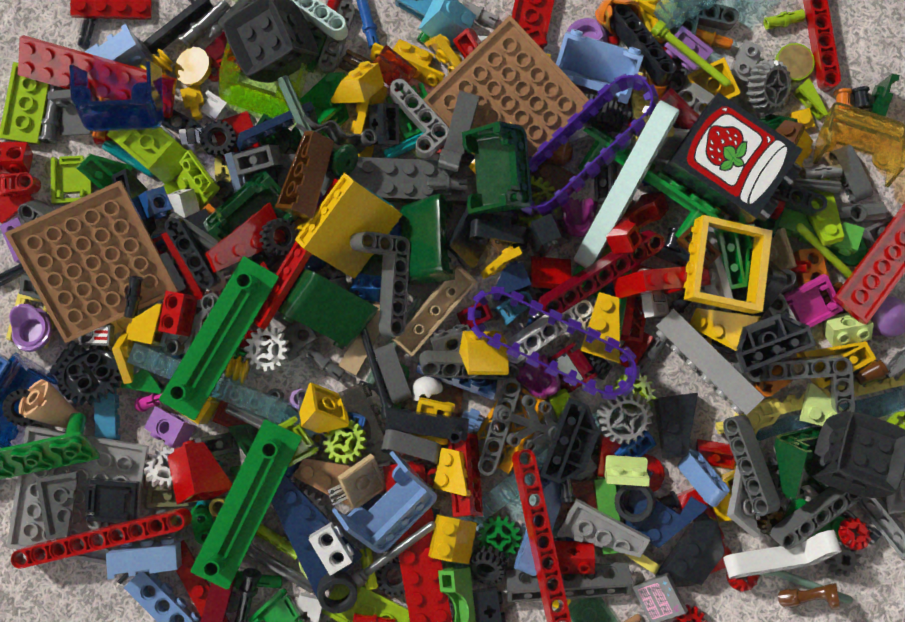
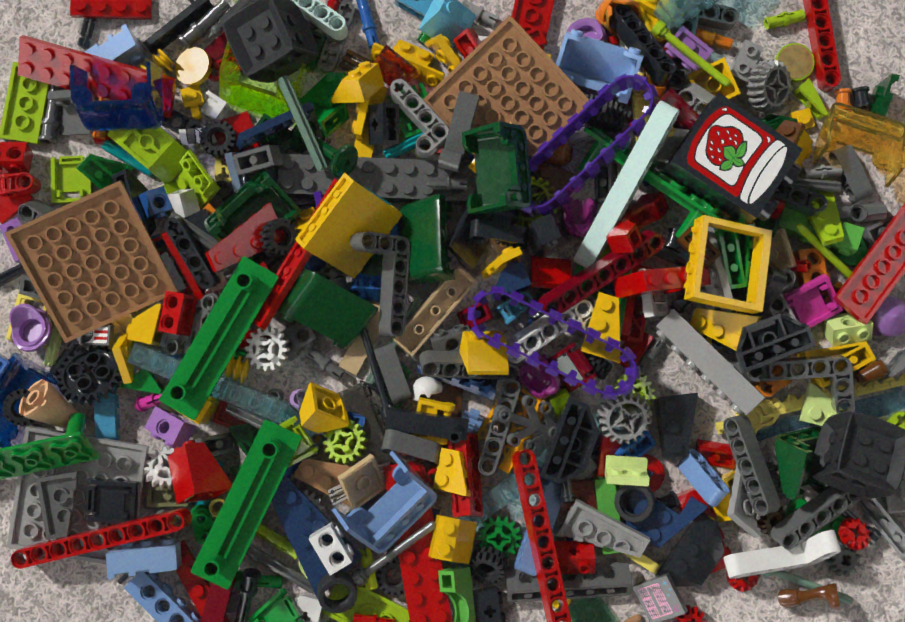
black pin [124,276,143,318] -> none
reddish brown wedge [275,131,334,219] -> none
dark grey flag [295,116,377,154] -> none
none -> yellowish green axle [43,322,62,367]

